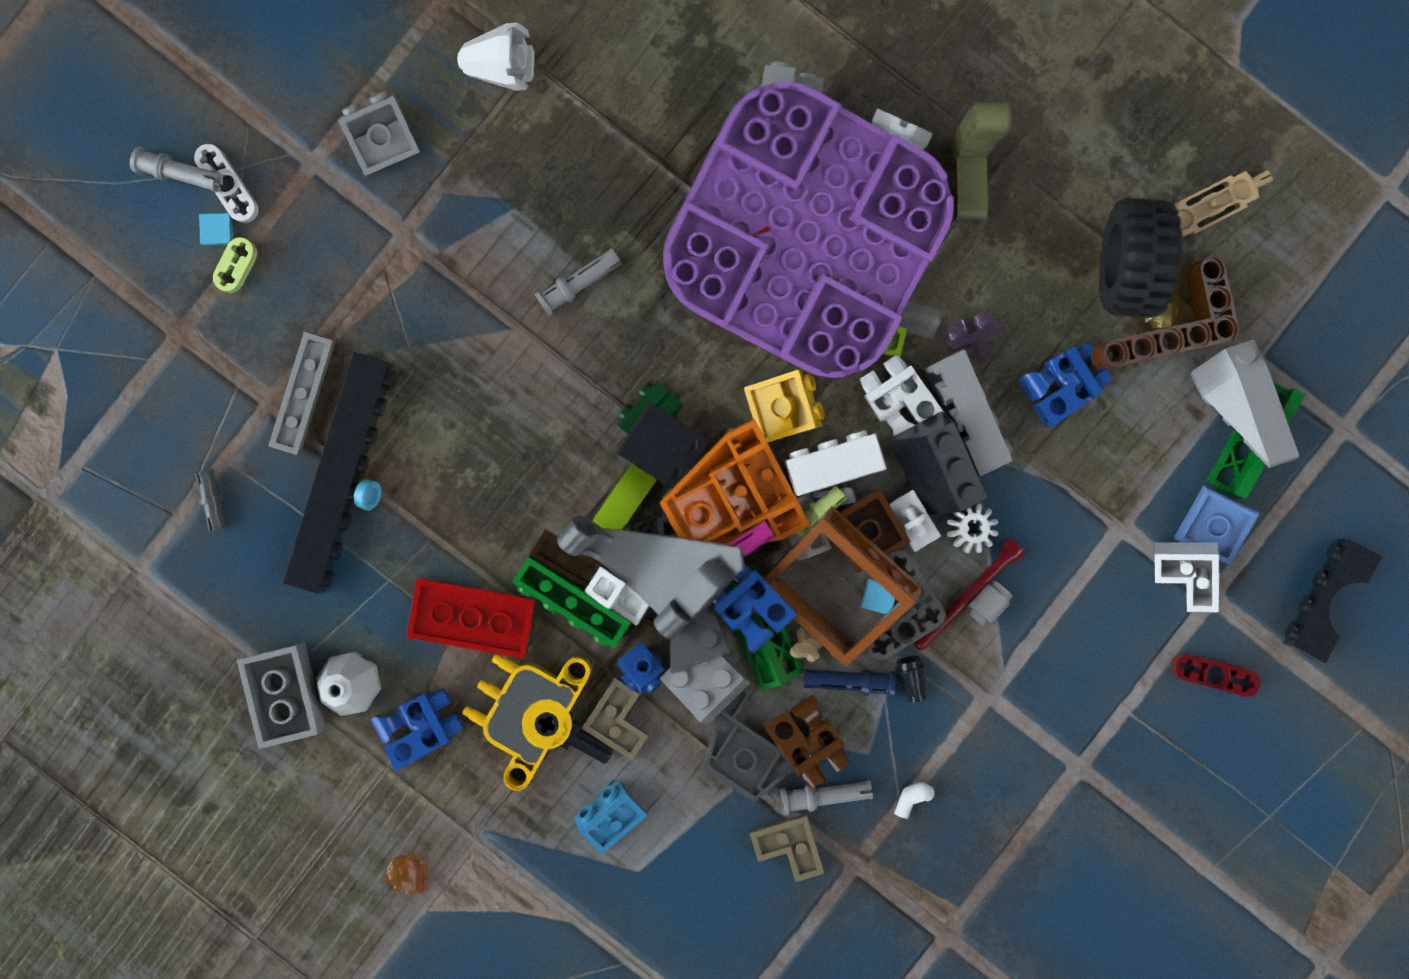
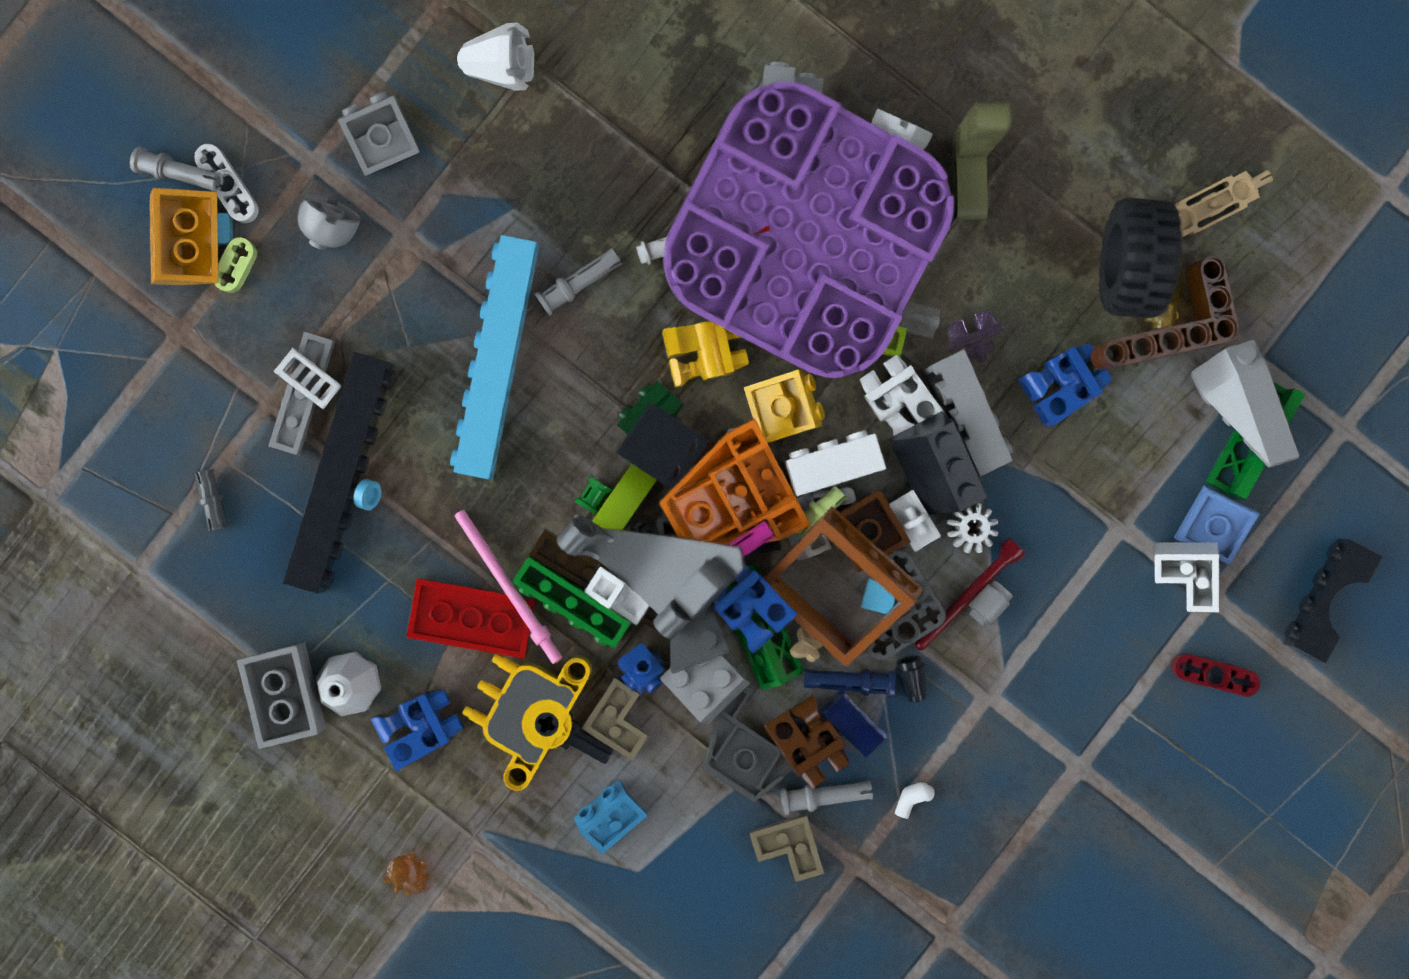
none -> light orange slope [150,188,218,286]
none -> white slope [273,348,342,409]
none -> light grey cylinder [297,194,361,250]
none -> medium azure brick [450,235,539,480]
none -> bright pink bar [454,510,563,664]
none -> green bush [574,476,612,515]
none -> white pin [636,237,667,265]
none -> yellow hips [662,321,749,388]
none -> clear blue brick [821,690,887,757]

